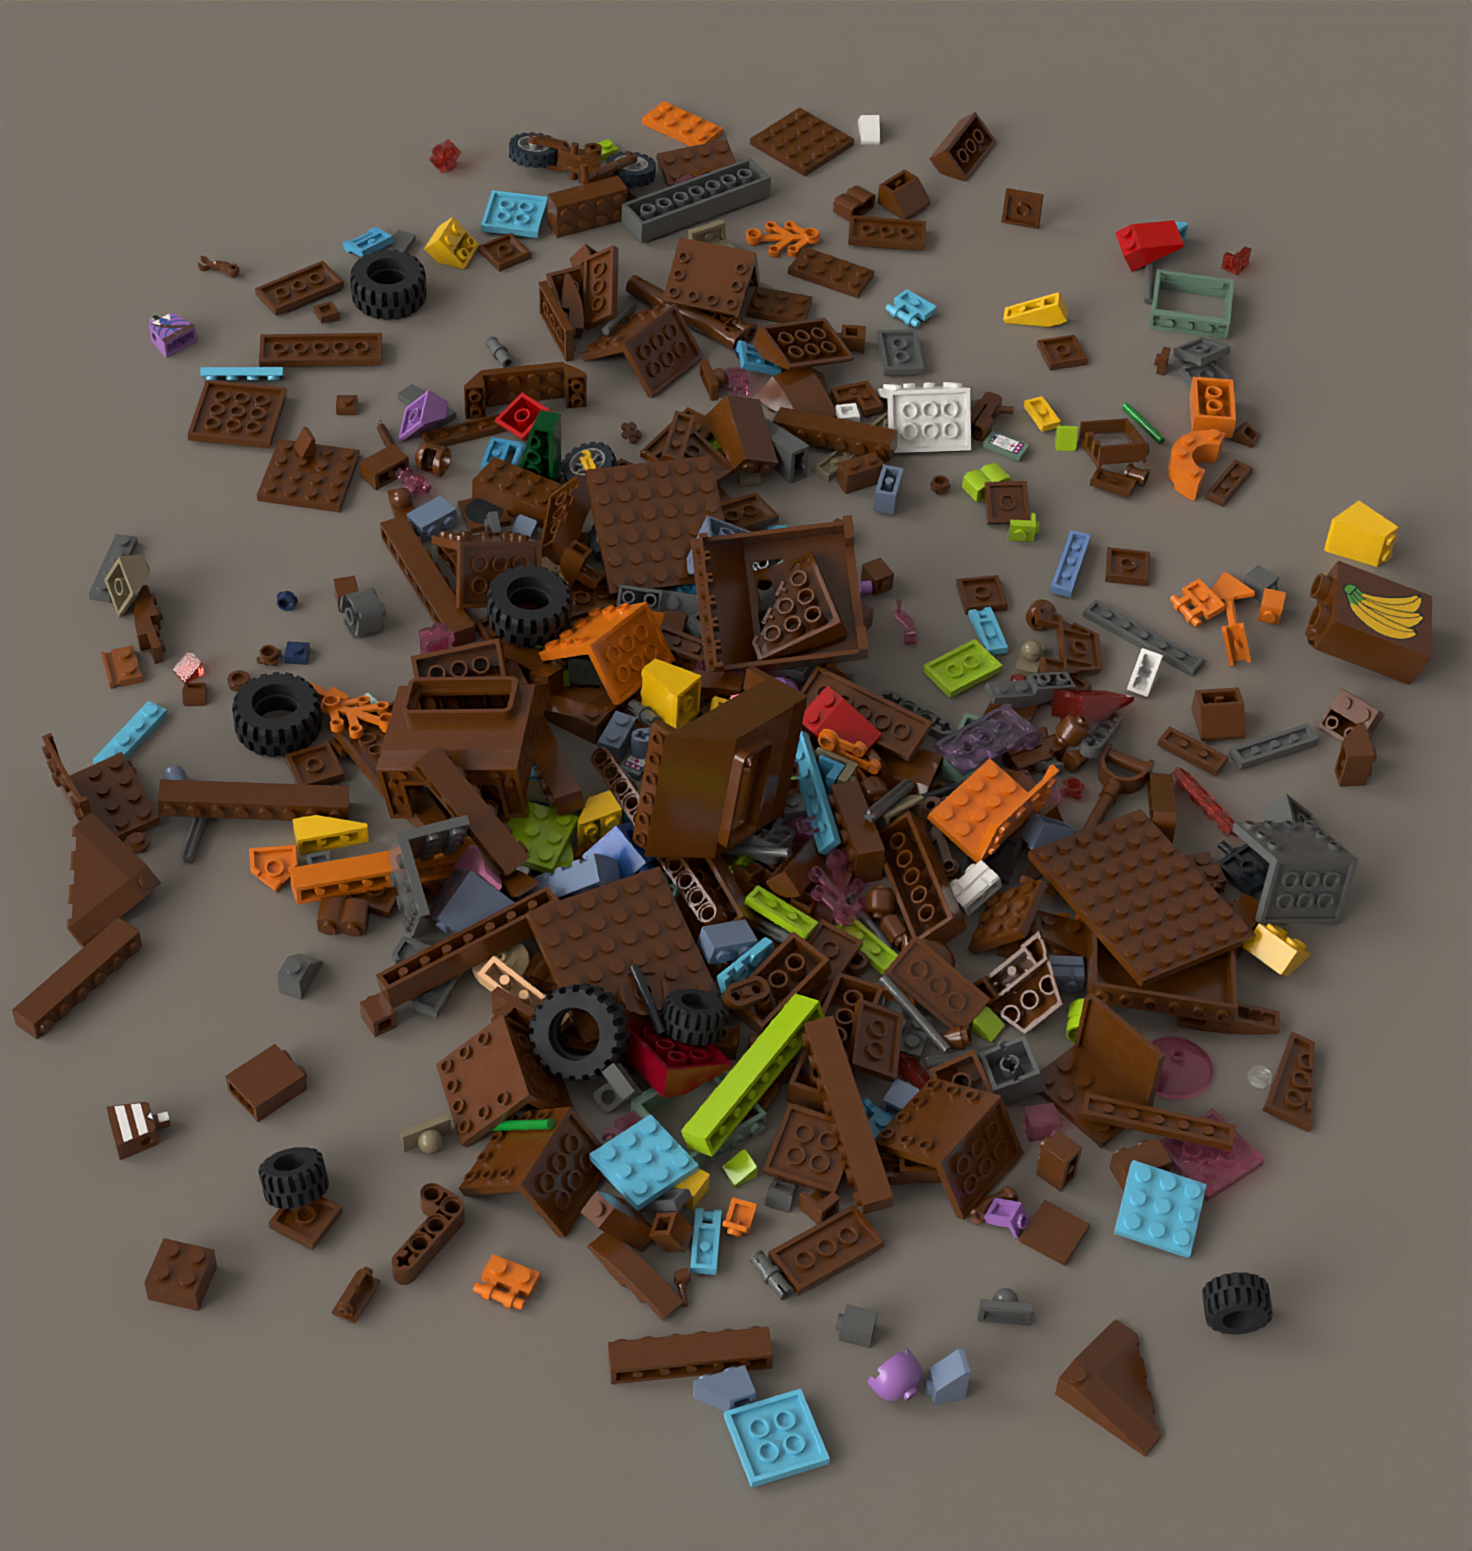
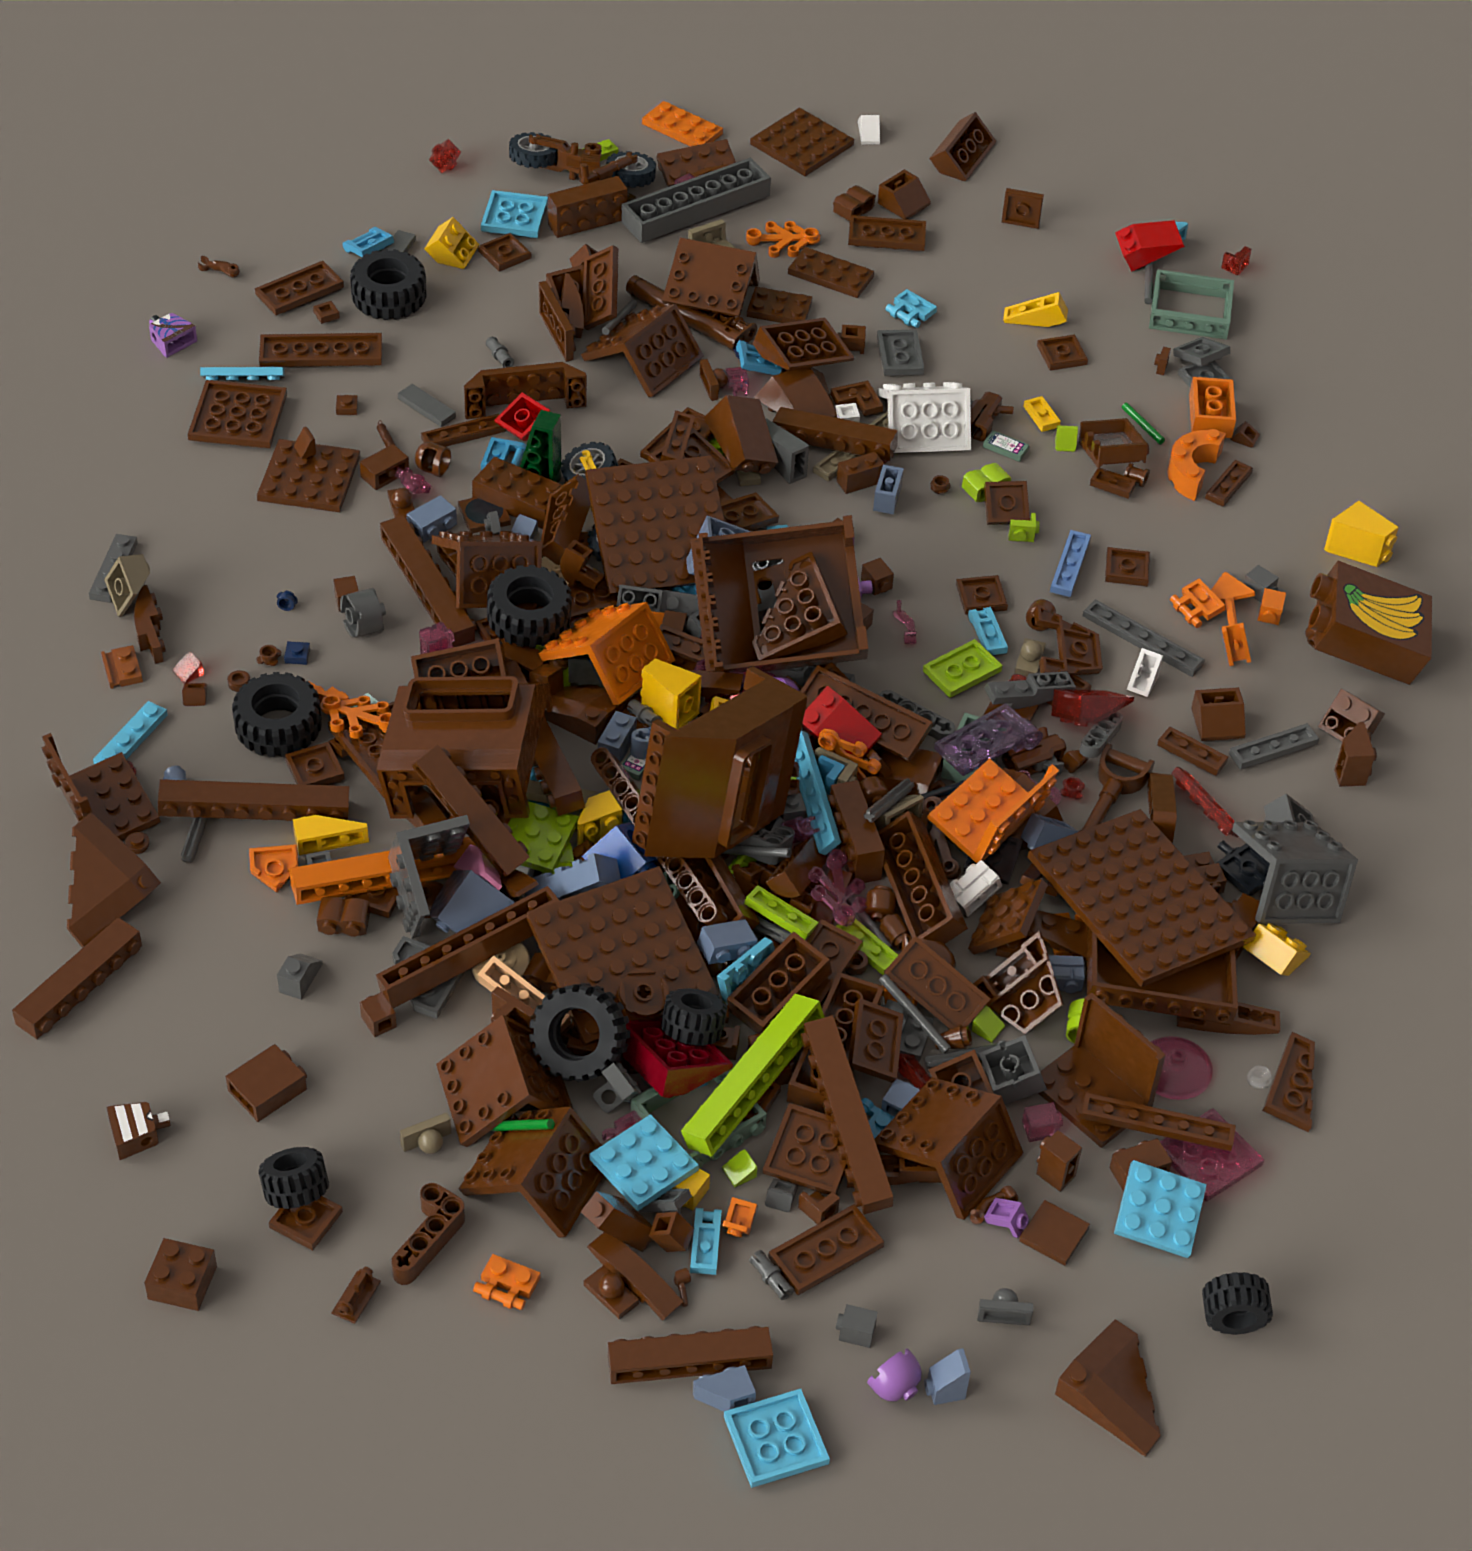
medium lavender slope [398,390,449,442] -> none
reddish brown plant [621,422,641,444] -> none
black bar [629,964,667,1036] -> none
reddish brown plate [723,976,770,1010] -> none
reddish brown head [1055,714,1089,748] -> none
none -> reddish brown tile [584,1265,639,1319]

